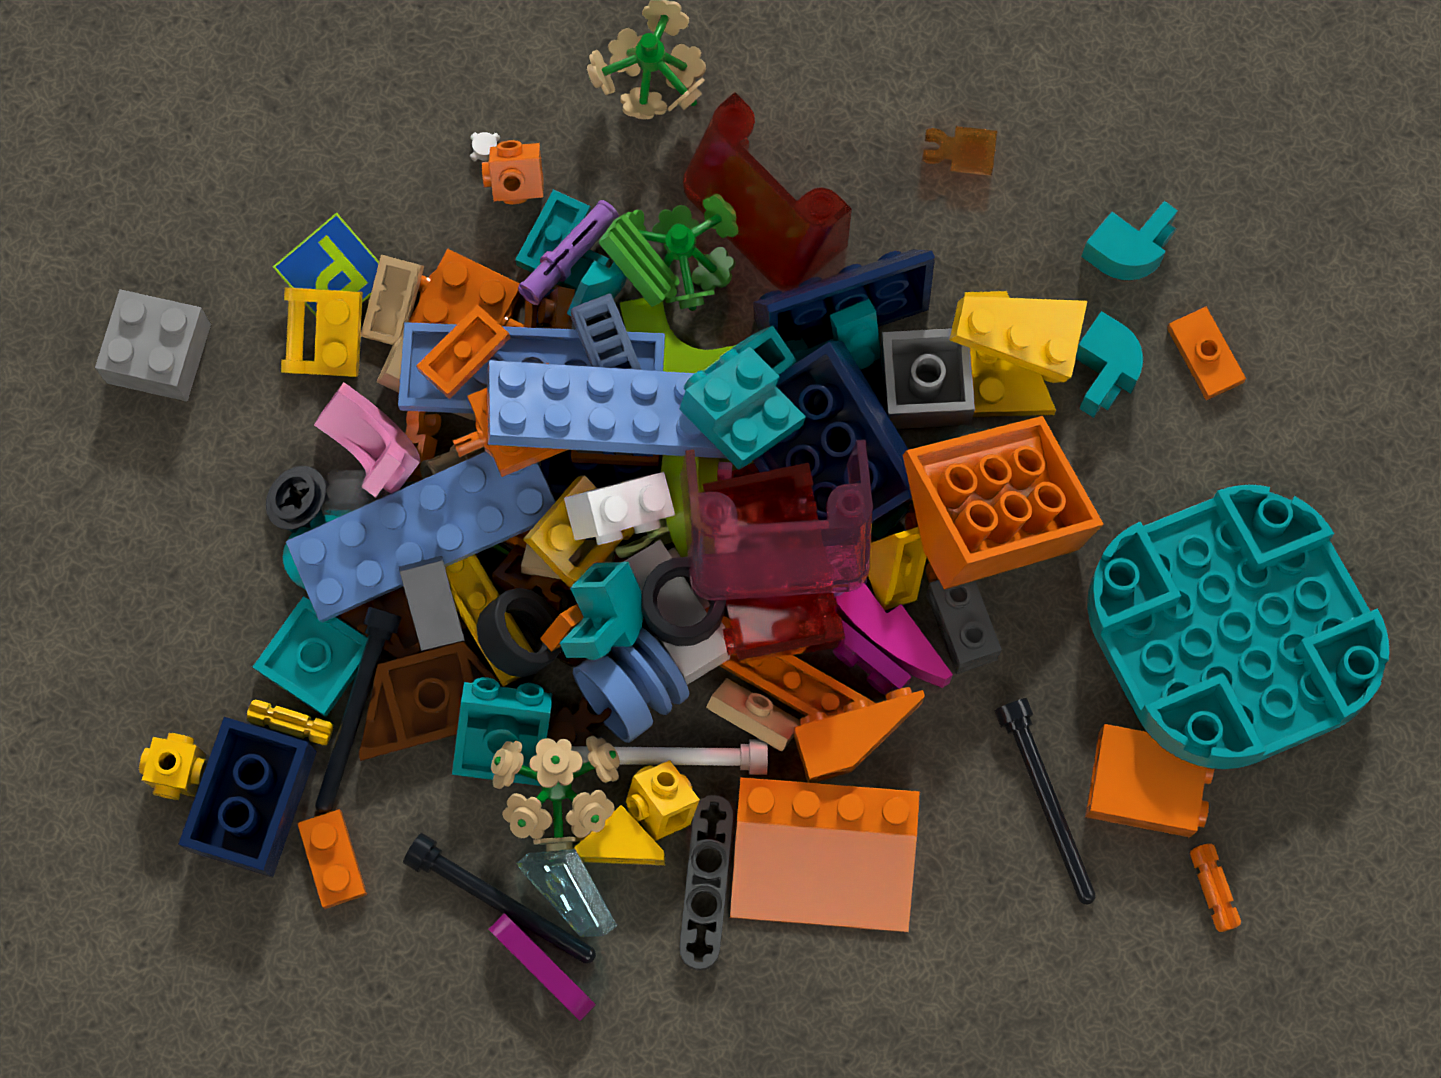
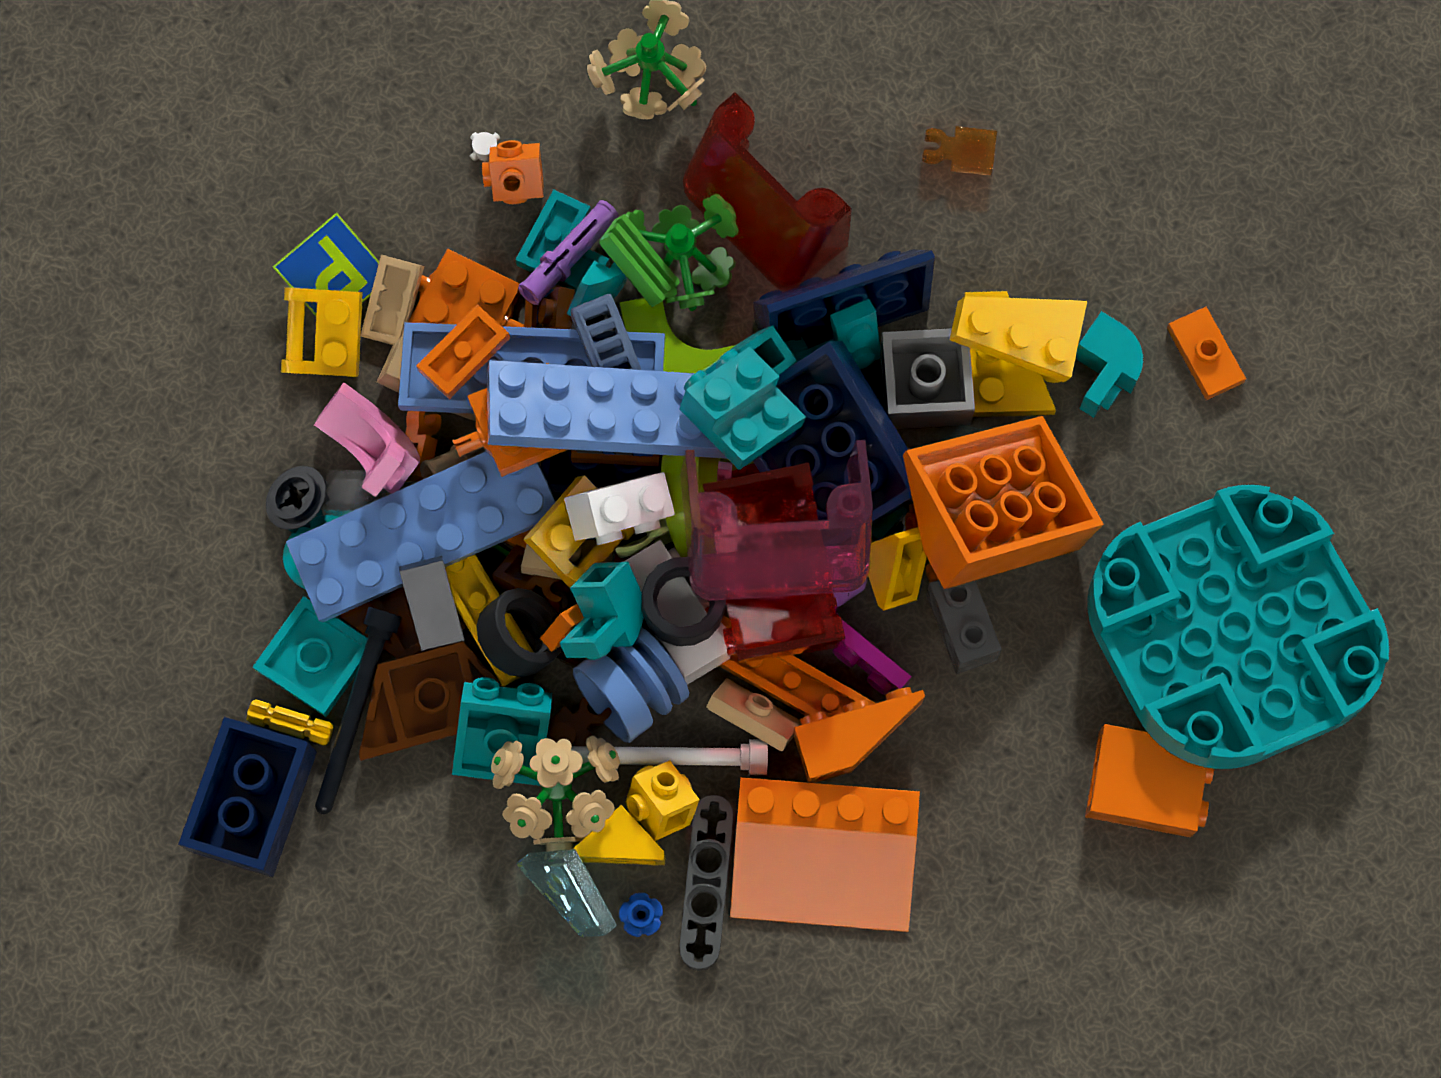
light grey brick [95,289,211,401] -> none
yellow brick [139,733,208,800] -> none
orange plate [297,809,367,909] -> none
black piece [403,833,596,964] -> none
magenta beam [488,913,596,1021] -> none
dark pink slope [832,579,953,688] -> none
black piece [994,698,1096,905] -> none
teal brick [1081,201,1178,280] -> none
orange axle [1190,843,1241,932] -> none
none -> blue plate [619,893,663,937]

